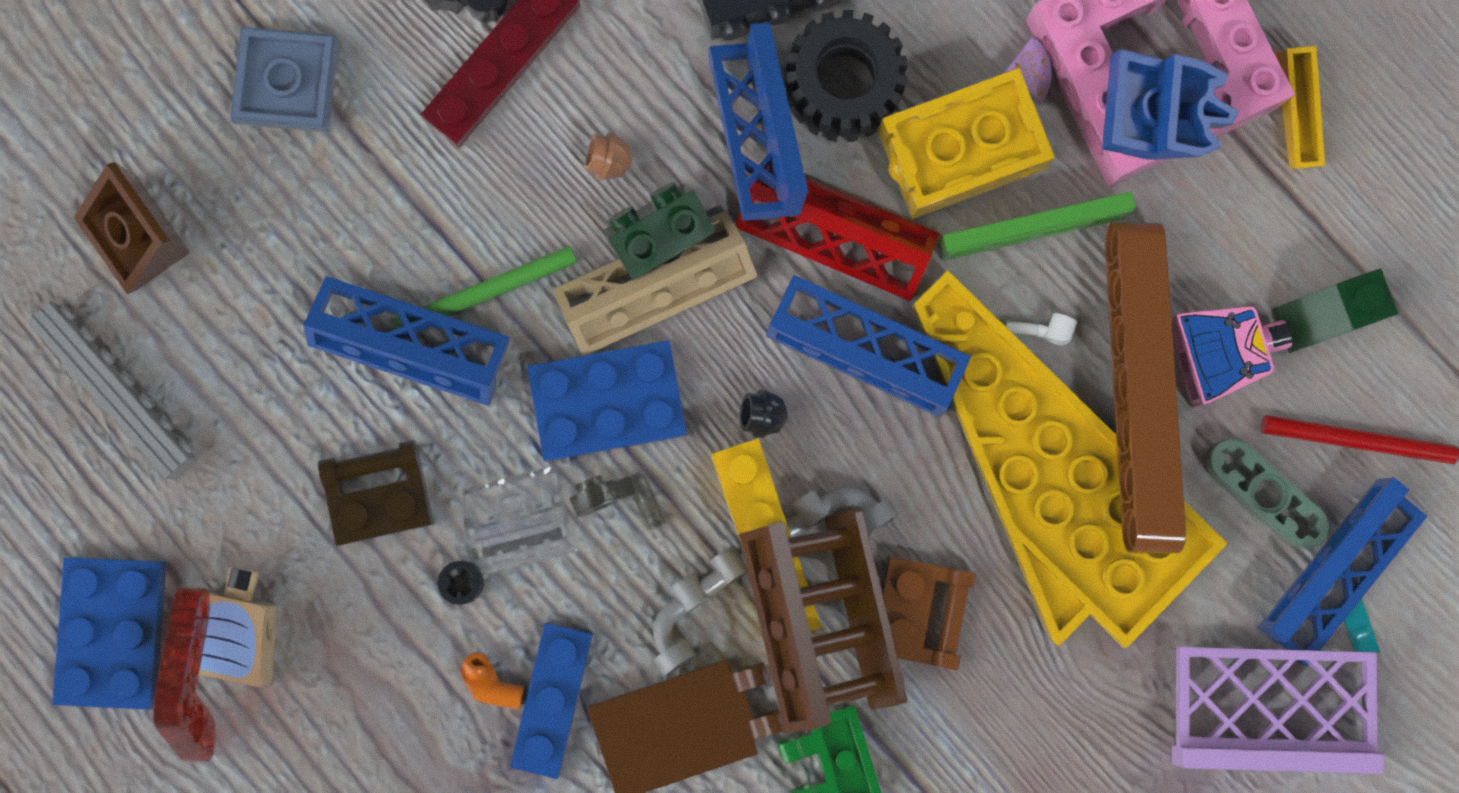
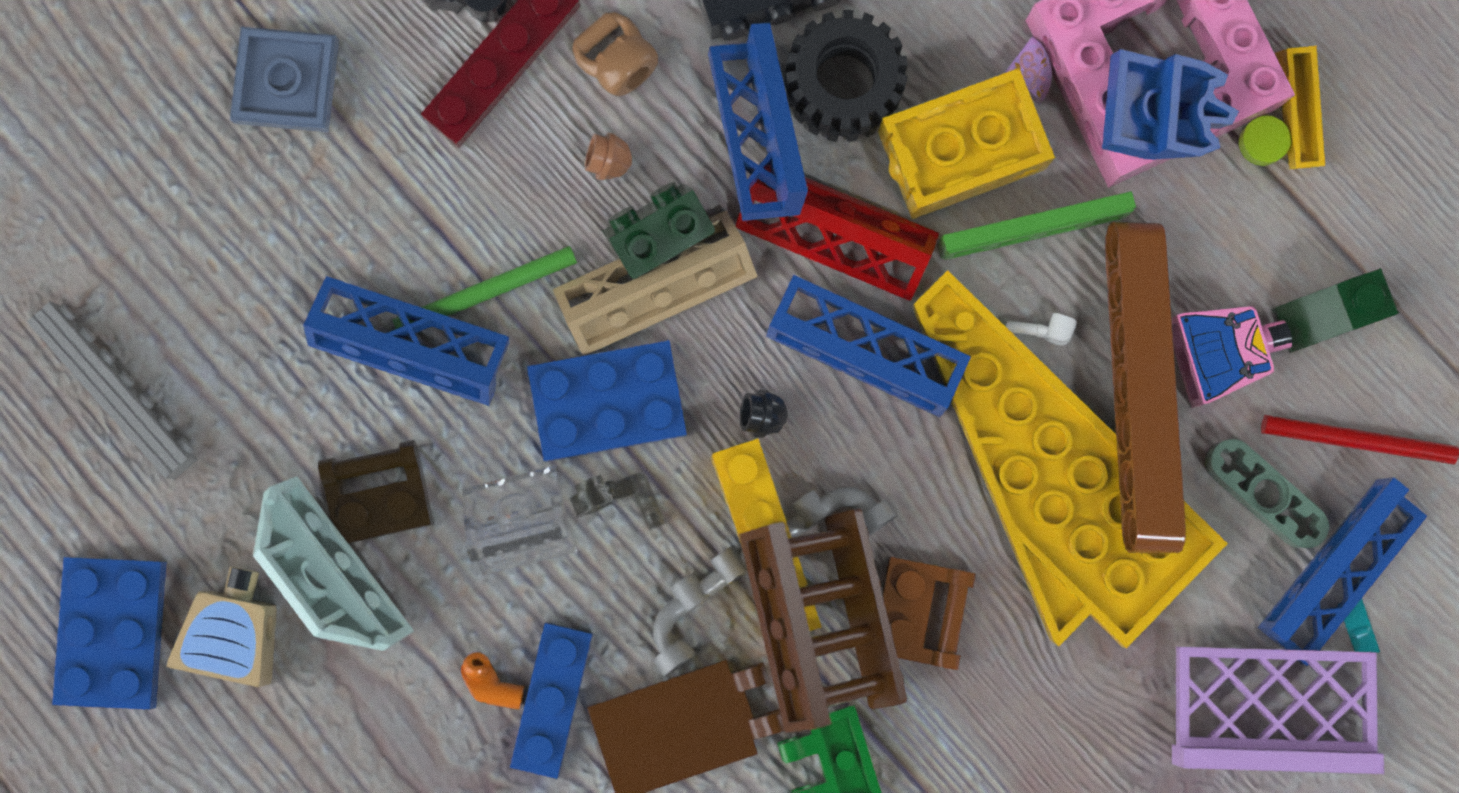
reddish brown slope [74,162,190,294] -> none
clear red beam [153,587,216,762] -> none
black bush [437,561,484,605] -> none
none -> light aqua wedge [253,476,414,651]
none -> medium nougat piece [572,12,659,97]
none -> lime tile [1239,116,1291,166]

